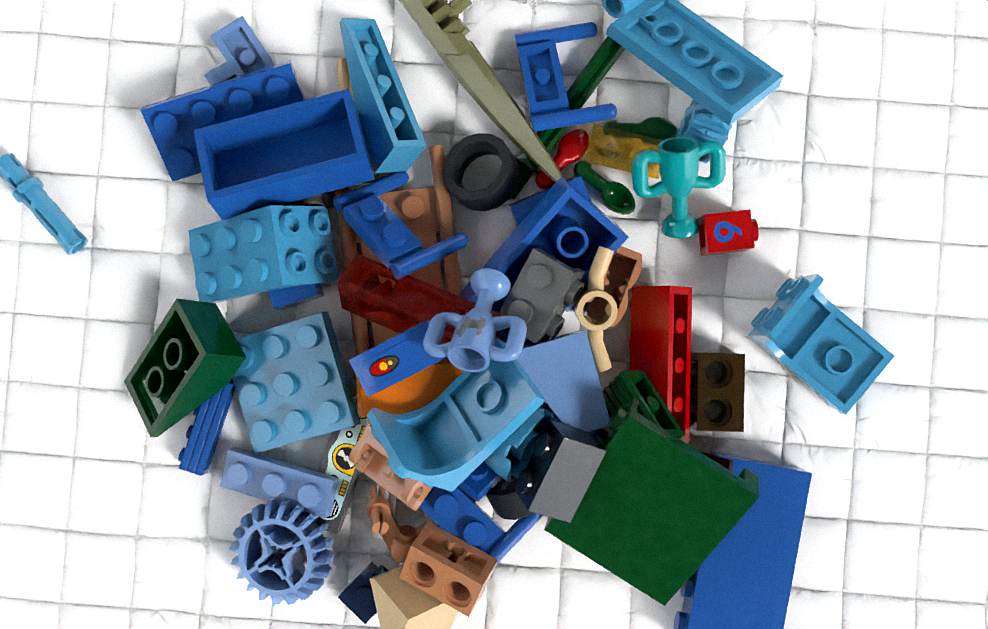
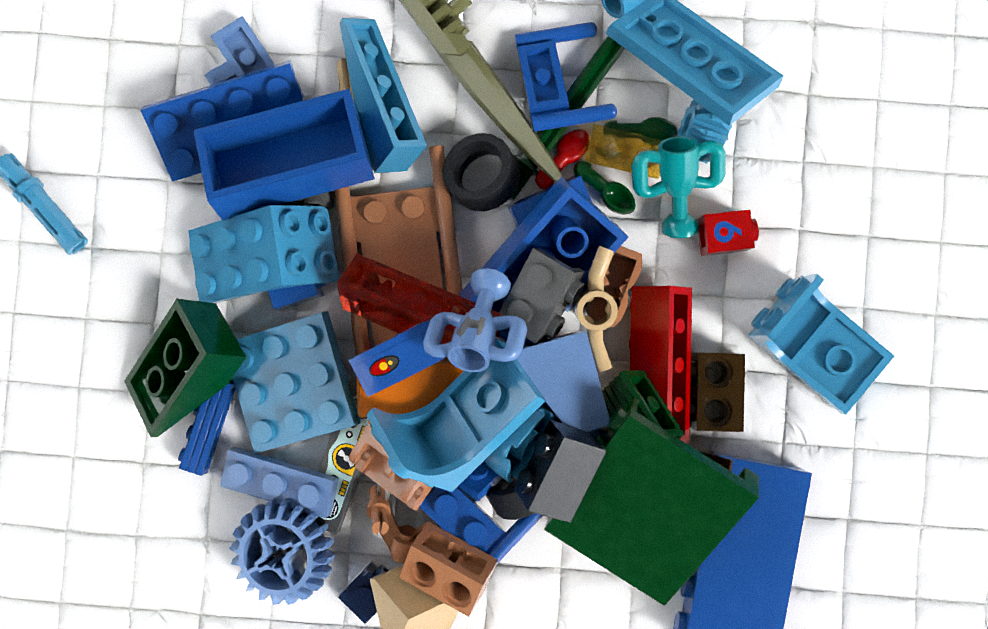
blue plate [333,171,468,279] -> none

